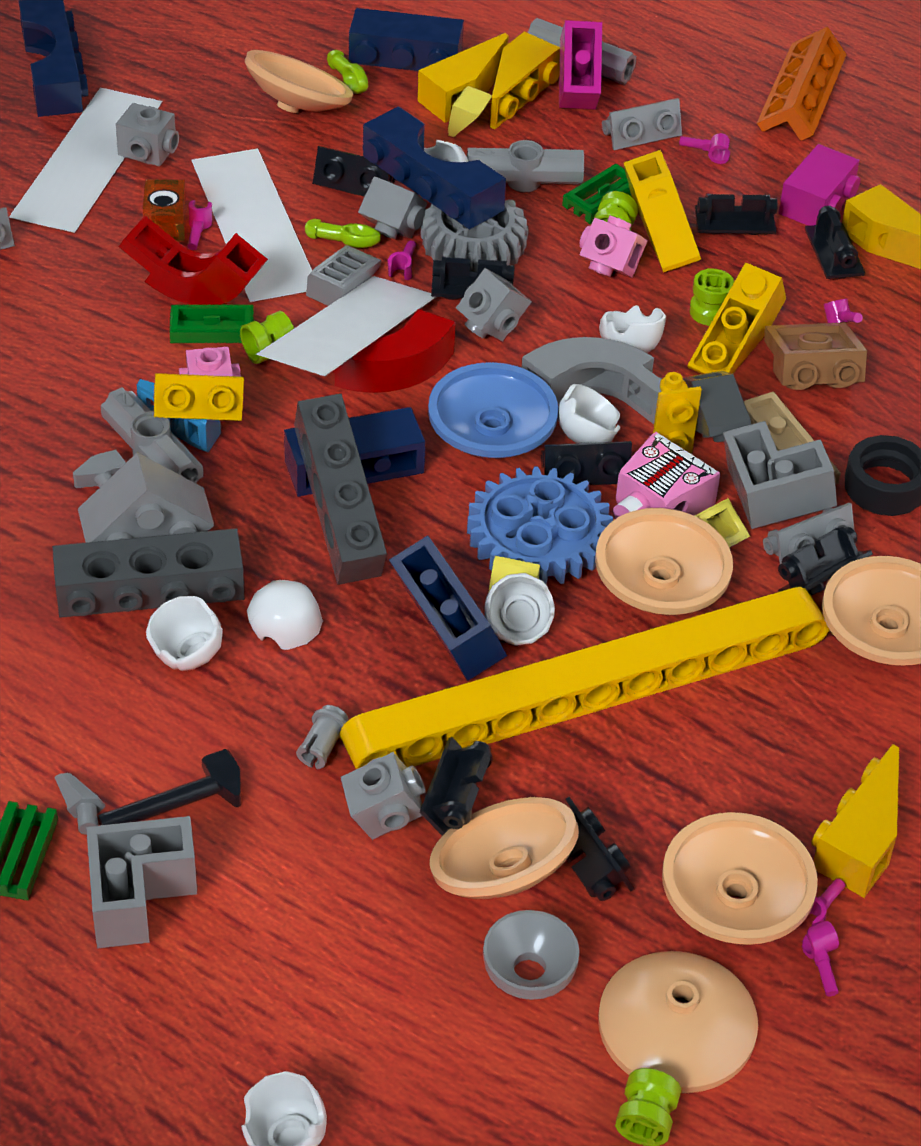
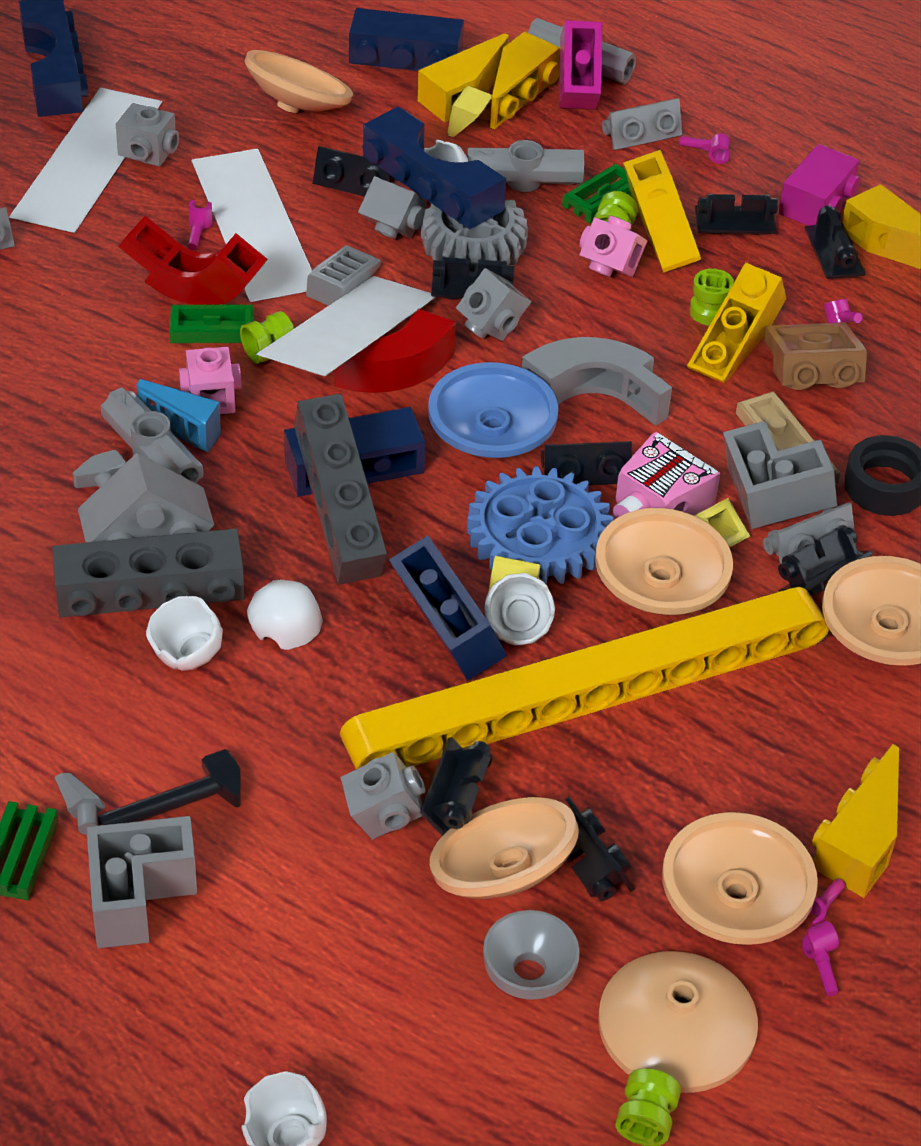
clear orange brick [143,179,187,241] -> none
yellow hinge [154,373,244,421] -> none
light grey pin [296,705,348,769] -> none
lime piece [305,219,380,248] -> none
lime piece [327,50,368,94] -> none
dark pink hand [388,240,416,280] -> none
white hair [558,384,620,444] -> none
white hair [599,305,666,353] -> none
yellow hinge [653,372,702,453] -> none
dark grey slope [683,371,751,442] -> none
orange fence [757,26,847,141] -> none

